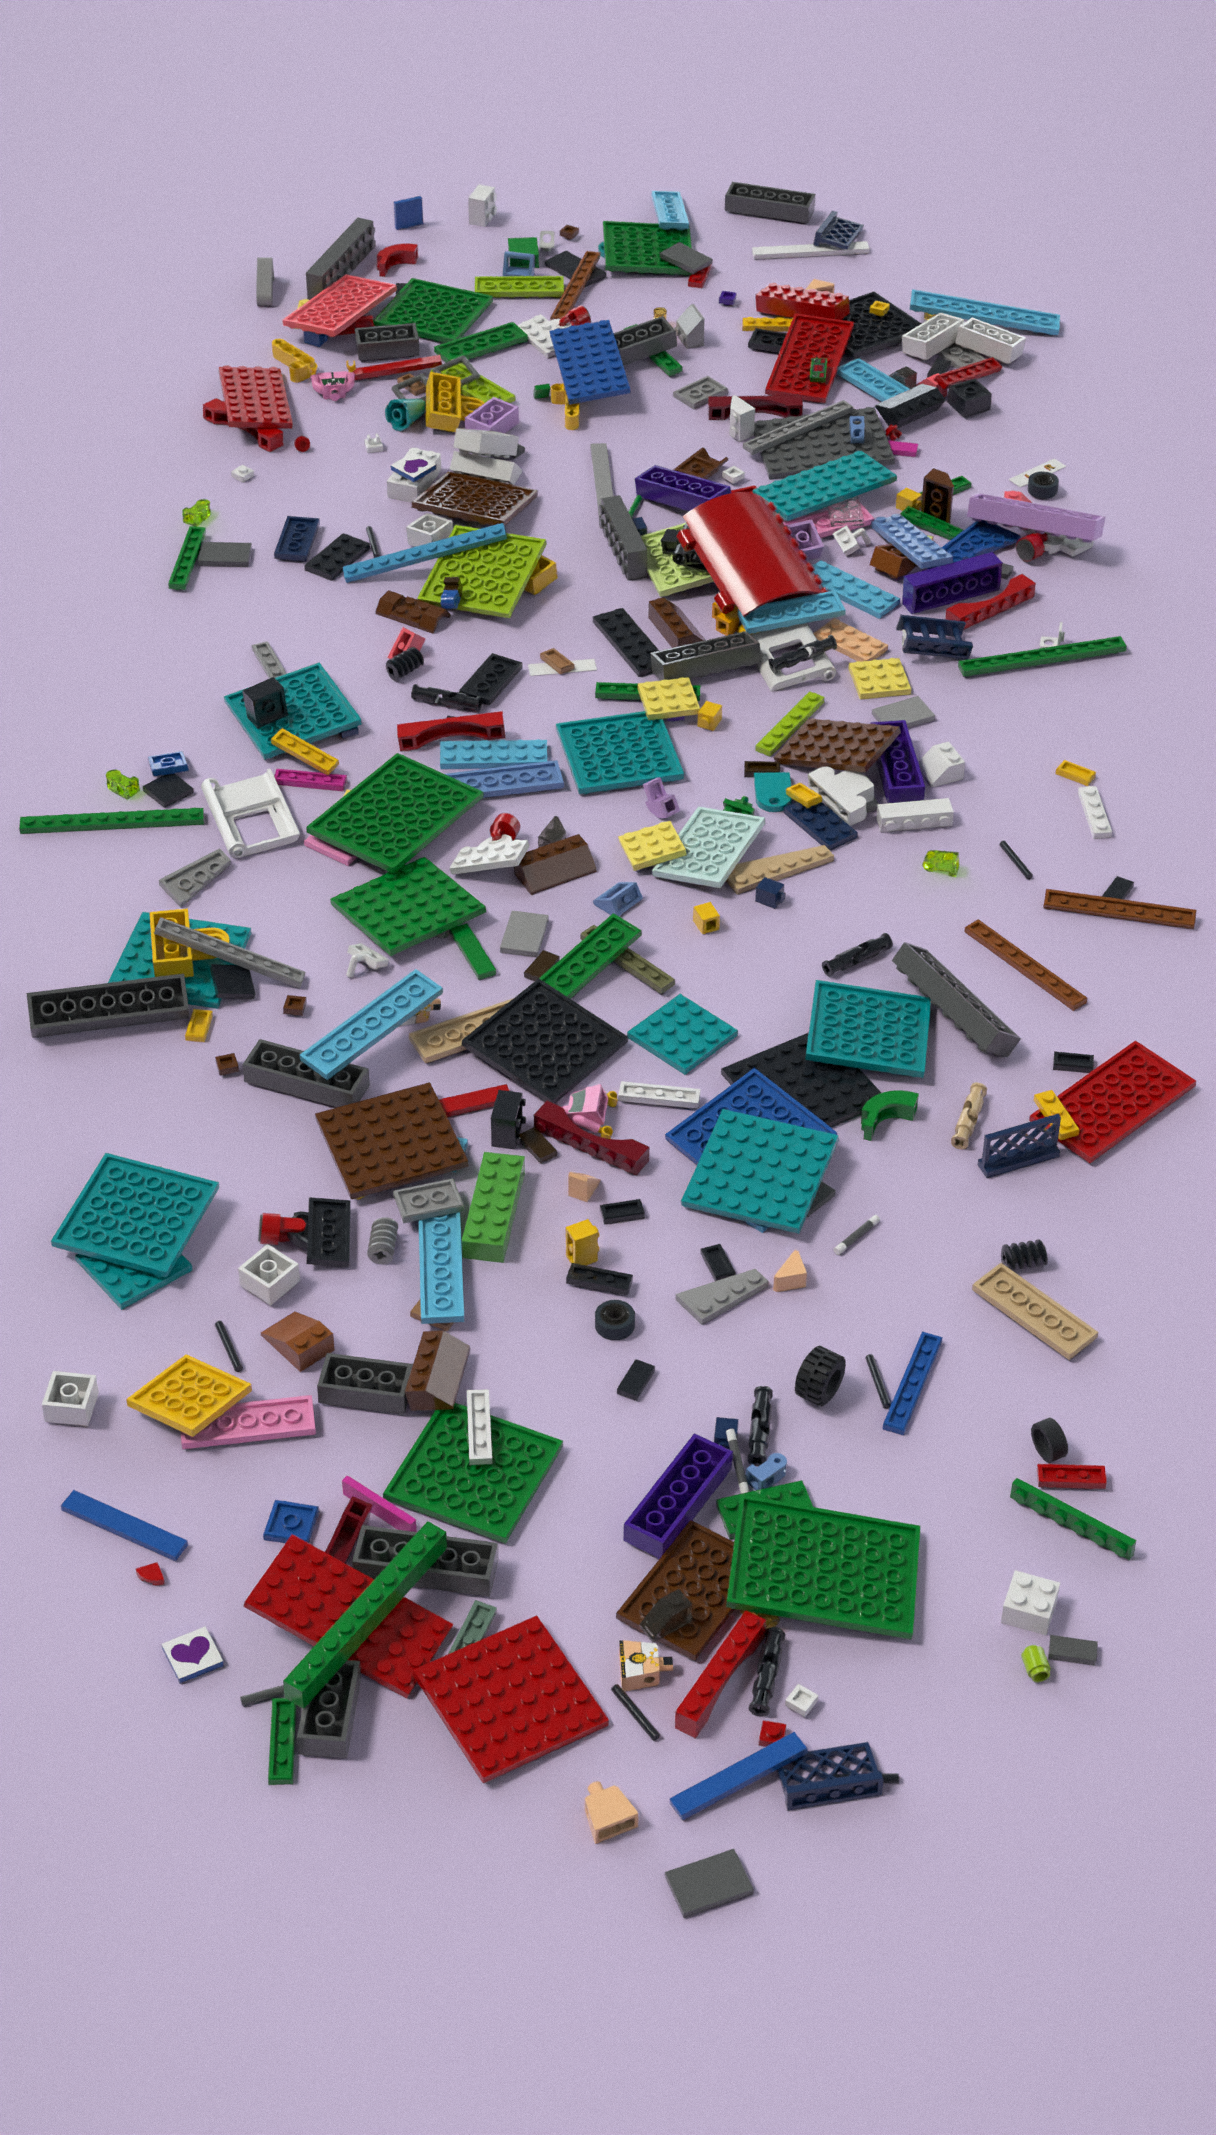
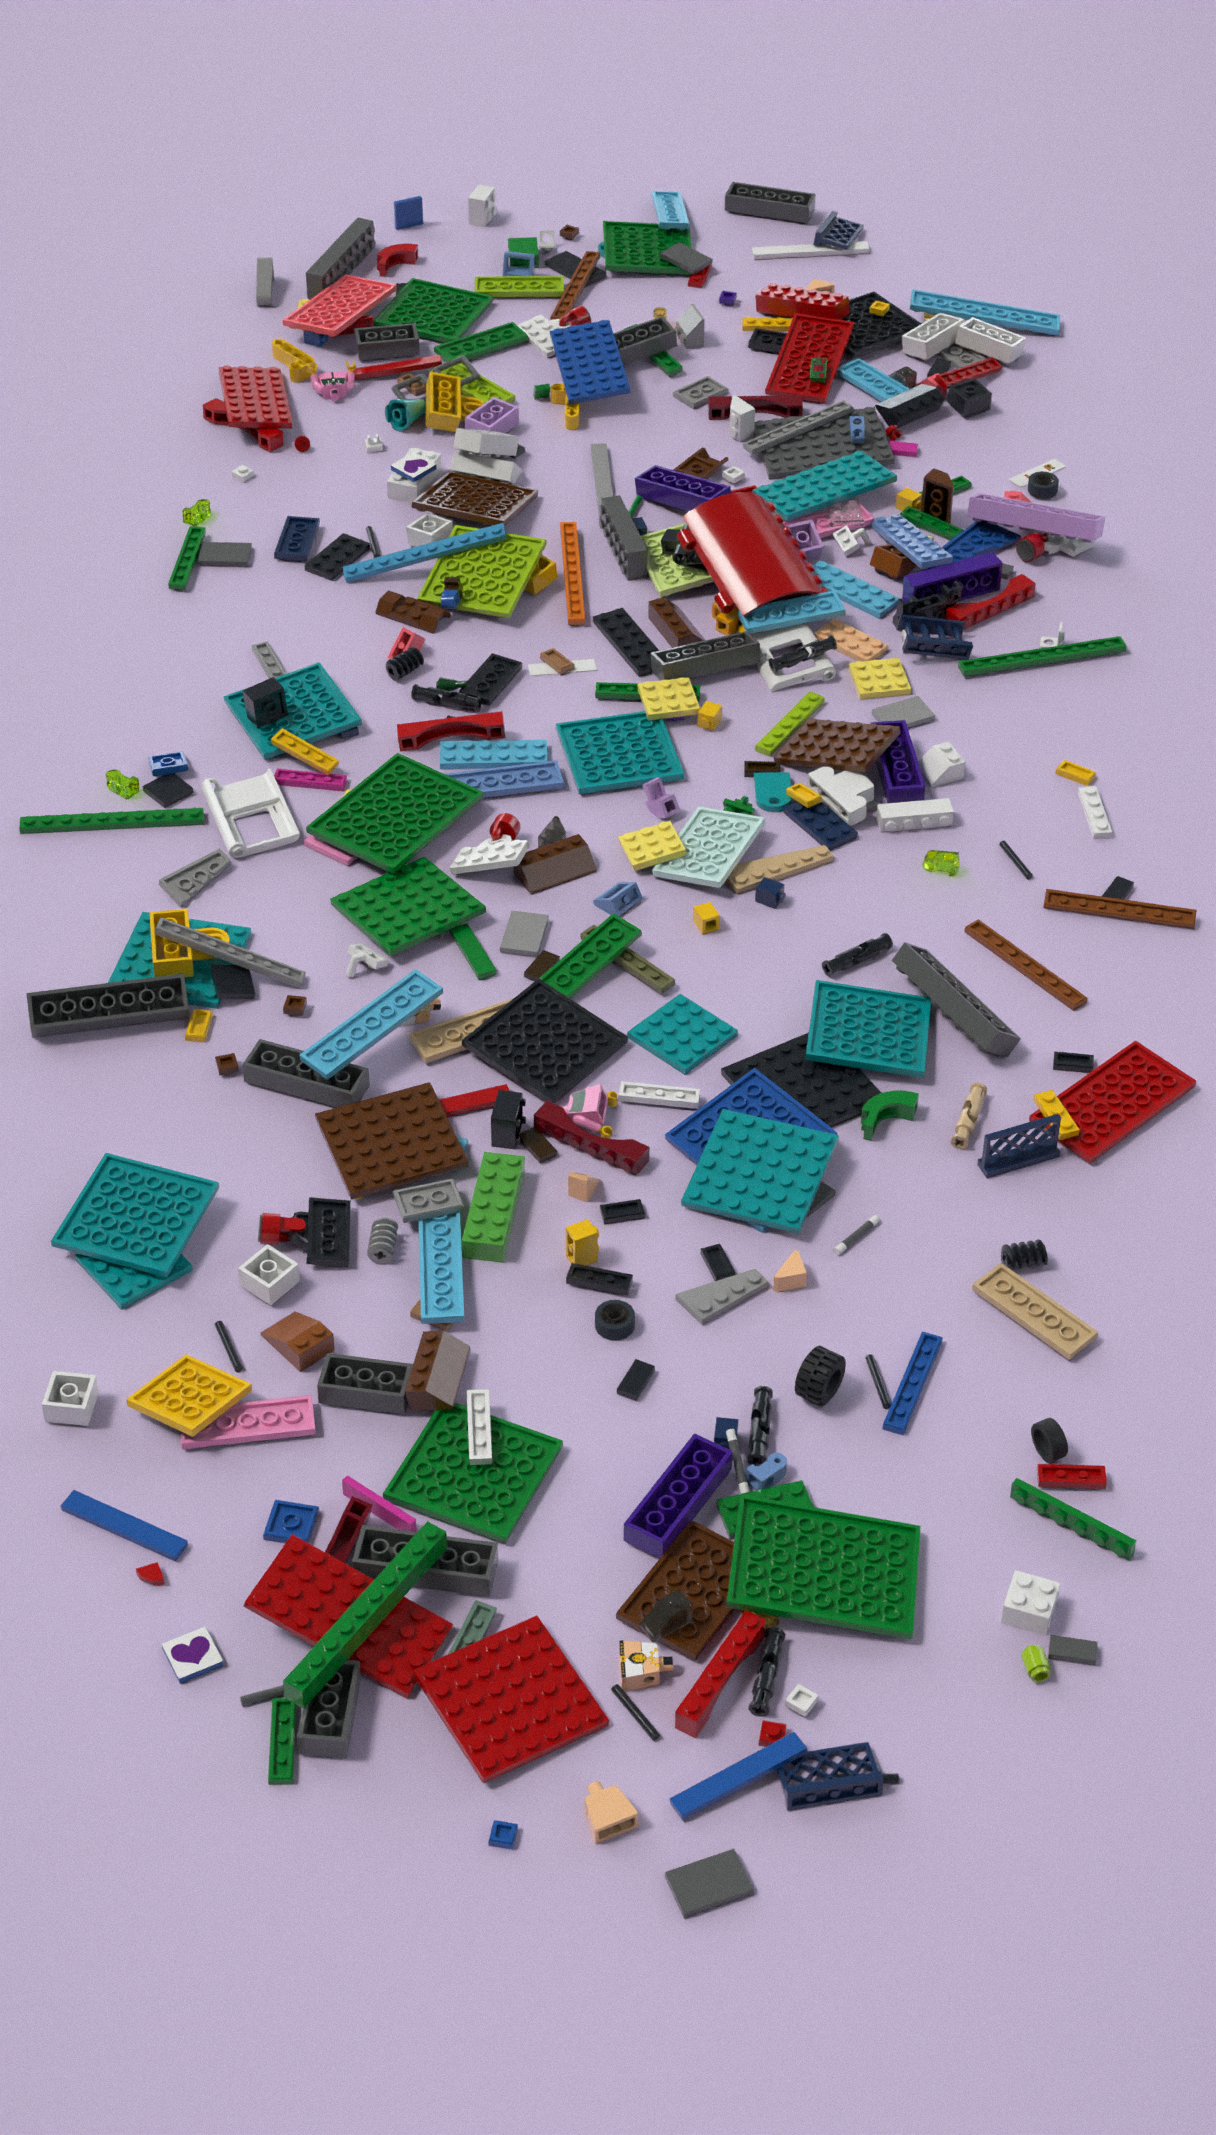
none -> dark green cone [436,677,469,691]
none -> blue tile [488,1820,518,1850]
none -> orange plate [560,522,585,625]
none -> black bracket [892,581,962,627]

